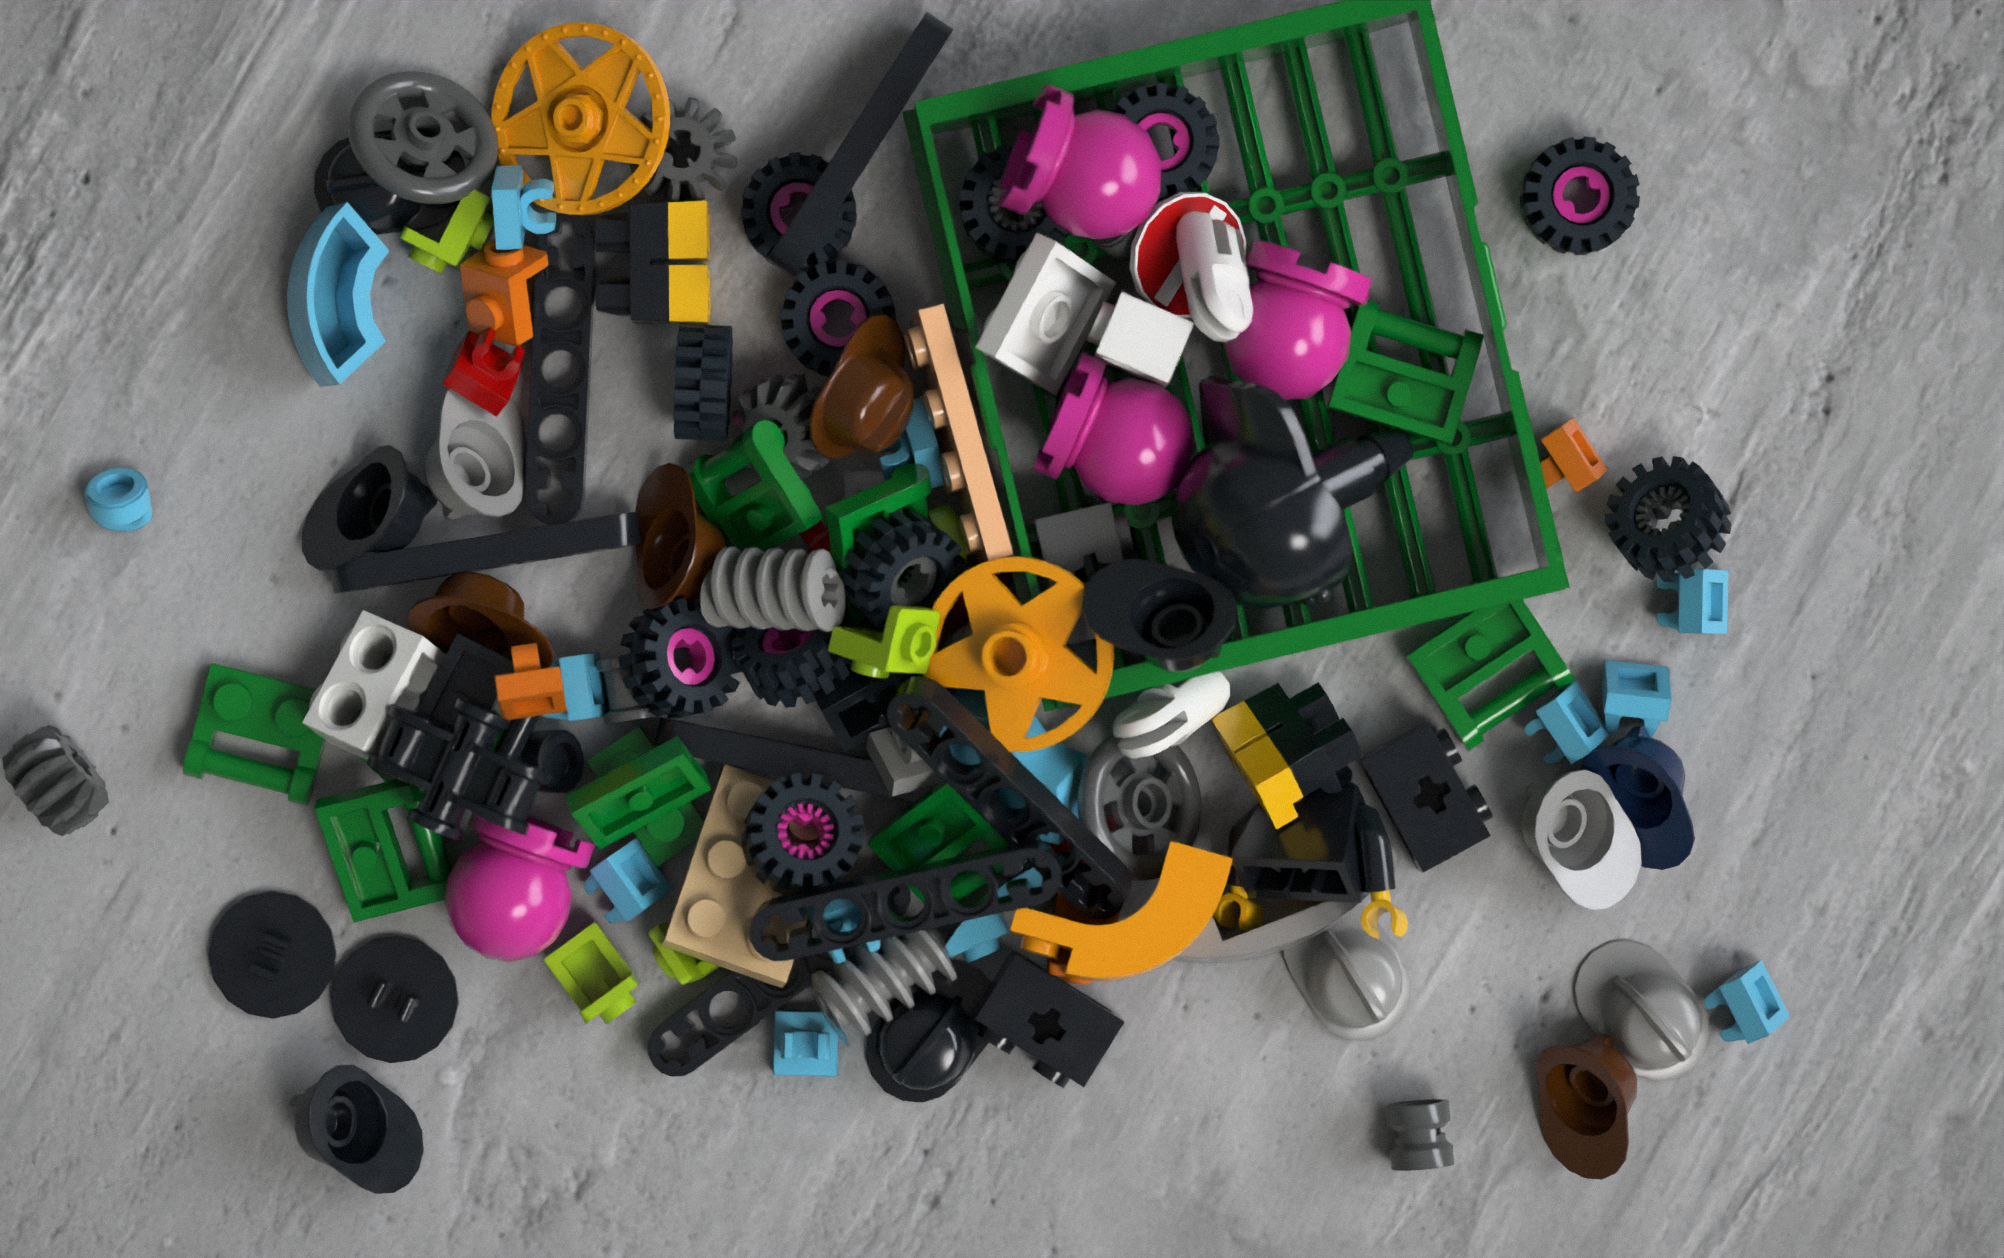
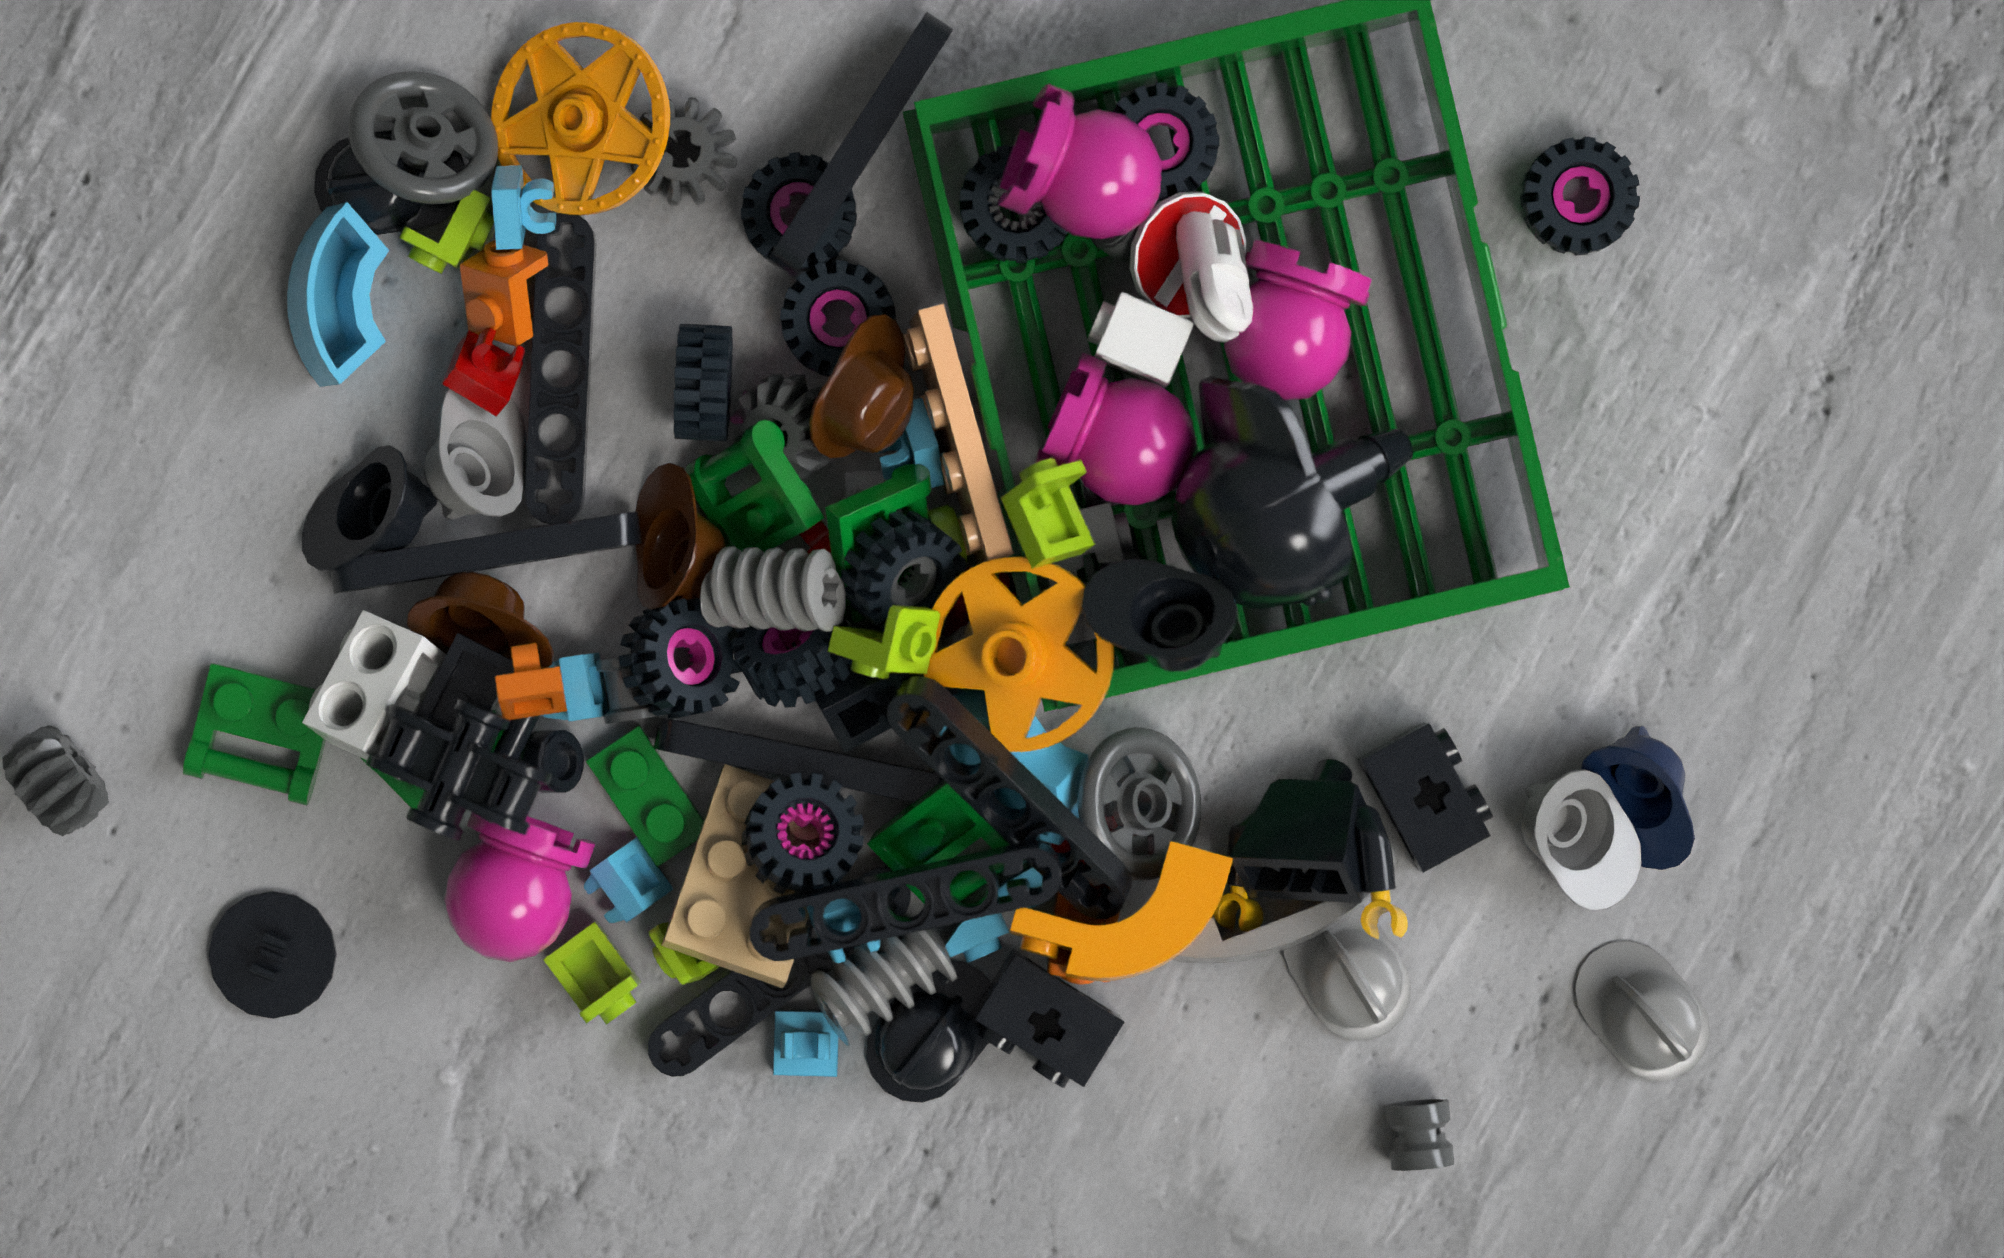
medium azure tile [84,468,152,532] -> none
black piece [288,1065,424,1194] -> none
green plate [314,778,453,922] -> none
black piece [331,936,459,1063] -> none
green plate [565,736,711,849] -> none
hips [595,200,711,325] -> none
light grey tile [866,711,943,797] -> none
white plate [975,233,1116,396] -> none
white arm [1112,672,1230,758] -> none
hips [1211,682,1364,830] -> none
green plate [1327,299,1484,445] -> none
green plate [1405,599,1575,752] -> none
medium azure tile [1524,681,1611,764] -> none
reddish brown piece [1536,1034,1637,1180] -> none
orange tile [1540,417,1608,493] -> none
medium azure tile [1601,660,1672,737] -> none
black bush [1605,456,1732,582] -> none
medium azure tile [1657,569,1729,634] -> none
medium azure tile [1704,960,1790,1044] -> none
none -> lime bracket [1001,458,1095,569]

